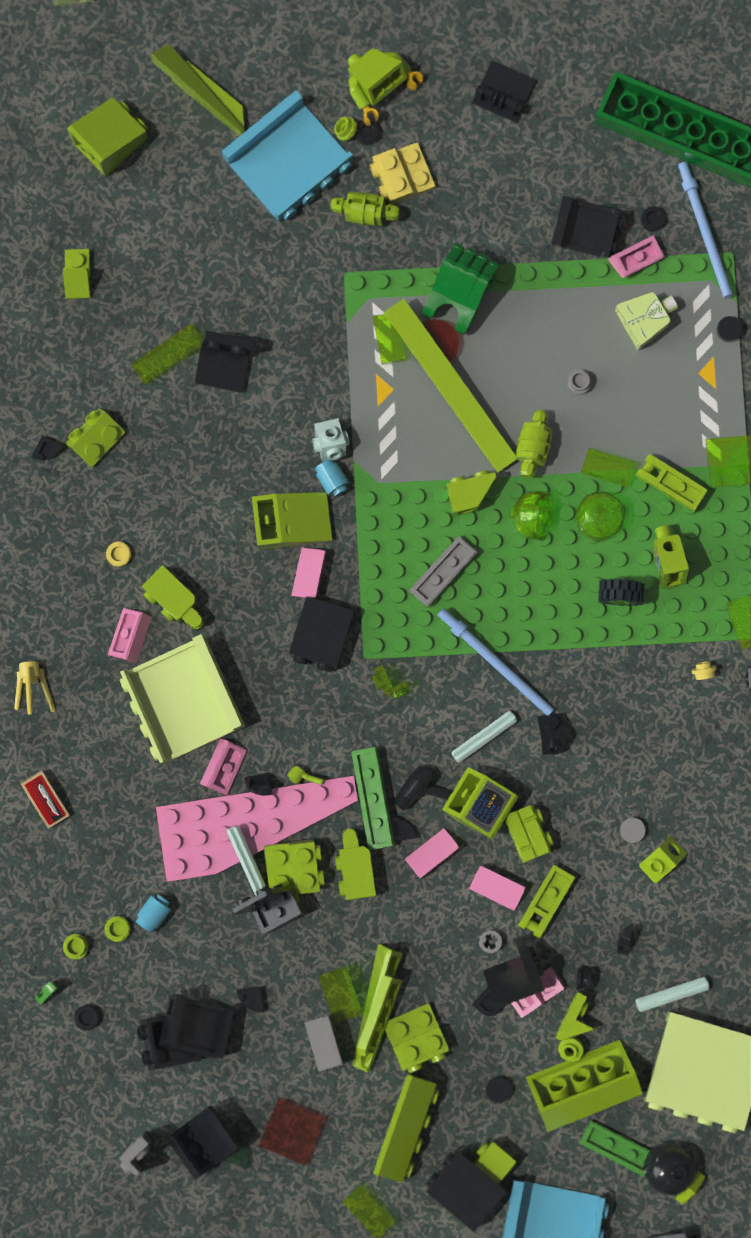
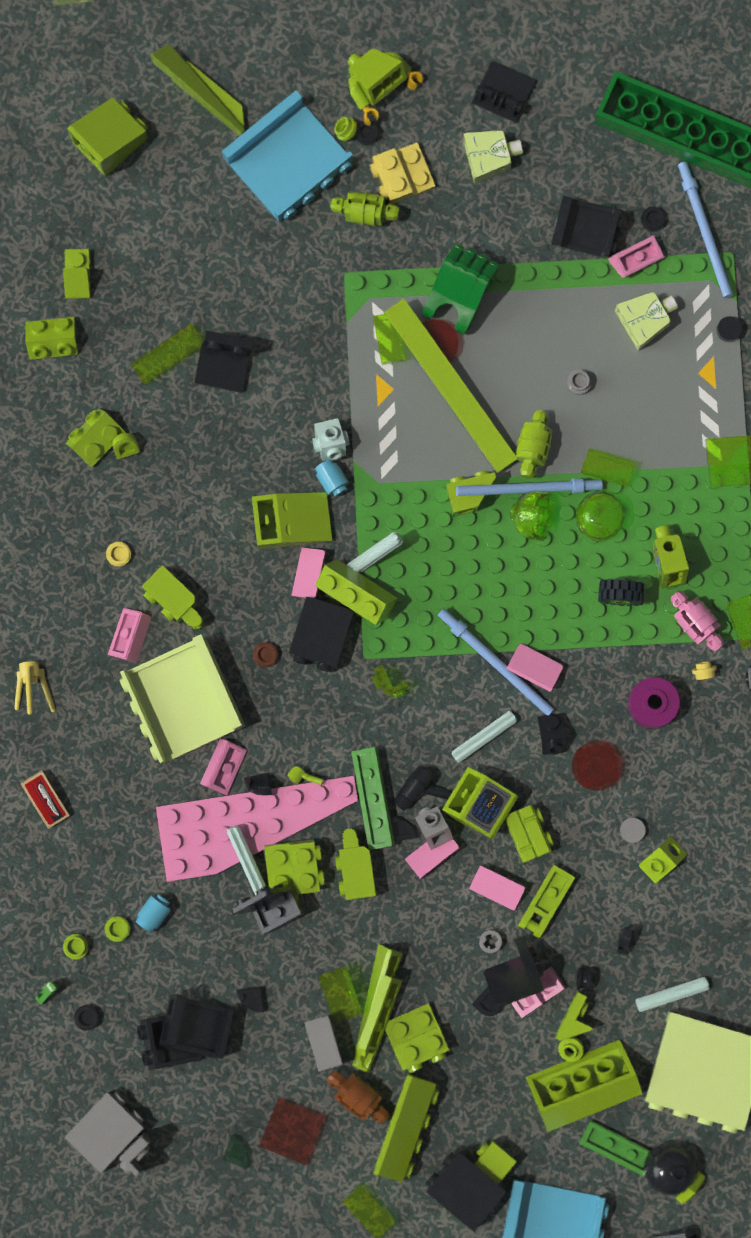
black tile [31,435,65,461] -> none
black bracket [166,1106,240,1180] -> none
light grey tile [409,536,477,608] -> none
black tile [486,1077,511,1103] -> none
lime plate [635,454,707,512] -> none
none -> lime bracket [25,317,78,360]
none -> light grey brick [64,1091,146,1173]
none -> lime tile [112,433,140,460]
none -> copper tile [253,642,278,668]
none -> lime brick [315,559,398,625]
none -> dark orange piece [326,1070,390,1123]
none -> light aqua axle [346,532,403,573]
none -> light grey brick [415,806,453,850]
none -> light blue bar [456,478,602,496]
none -> yellowish green torso [463,131,523,184]
none -> bright pink slope [506,644,563,692]
none -> clear red tile [571,741,621,791]
none -> magenta piece [628,677,680,729]
none -> bright pink piece [670,591,724,652]

